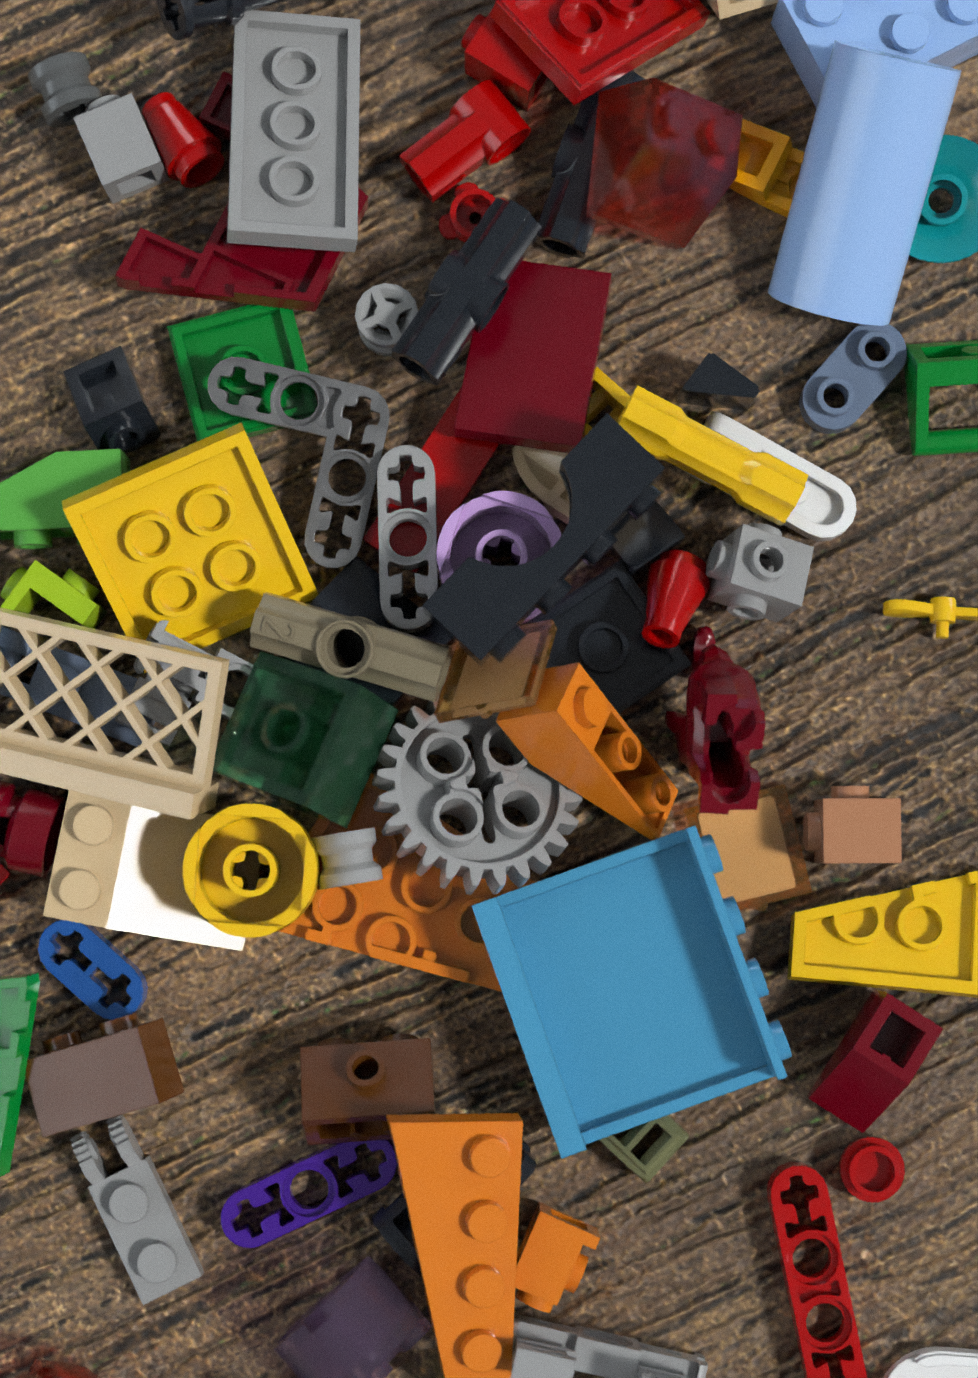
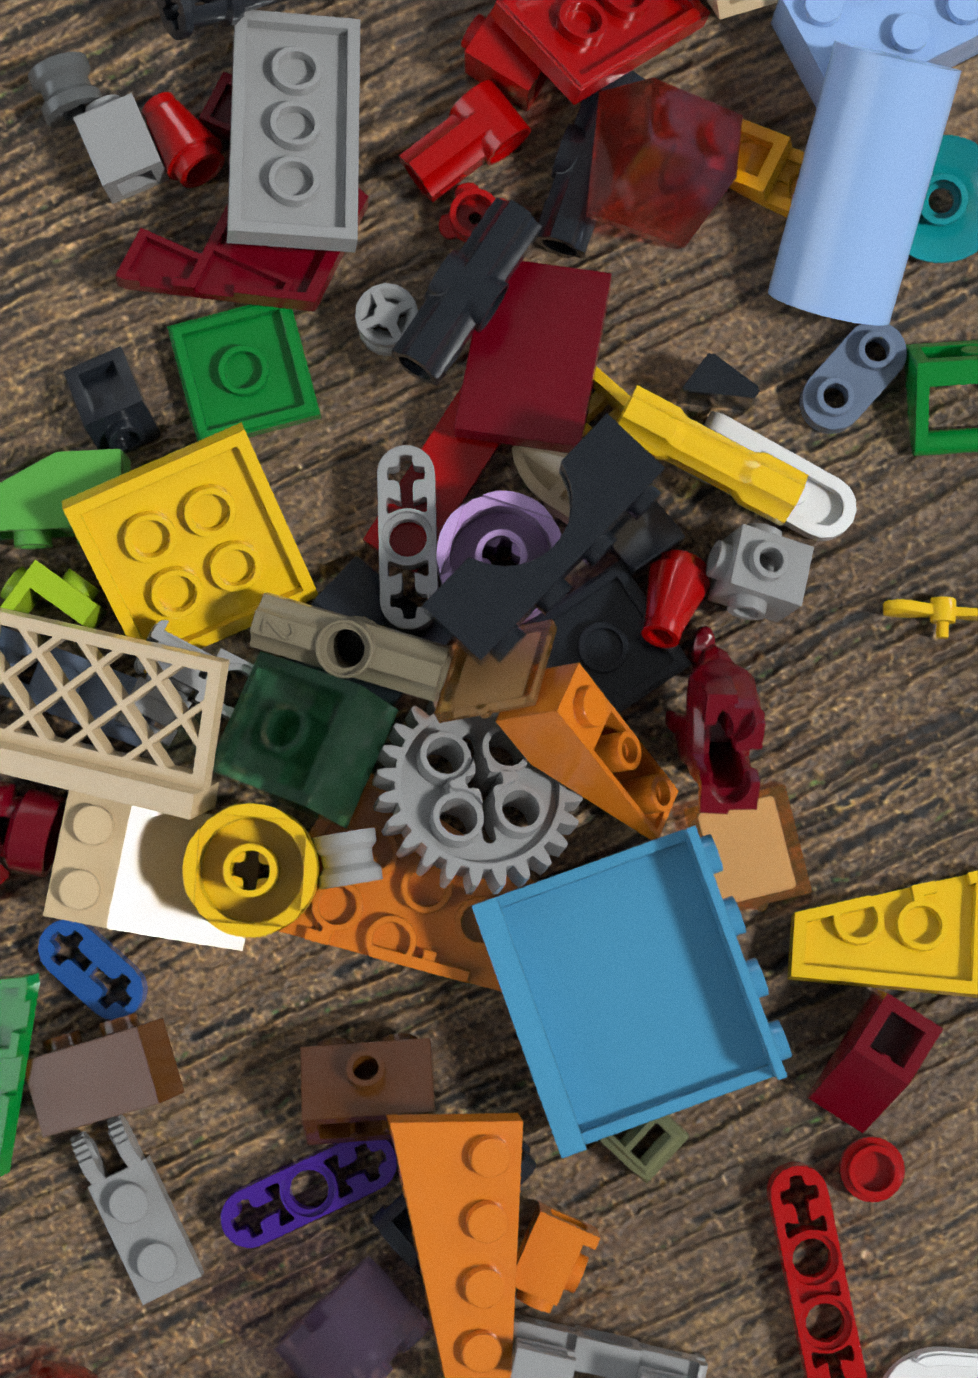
flat silver beam [208,357,390,568] -> none
nougat brick [803,786,902,864] -> none

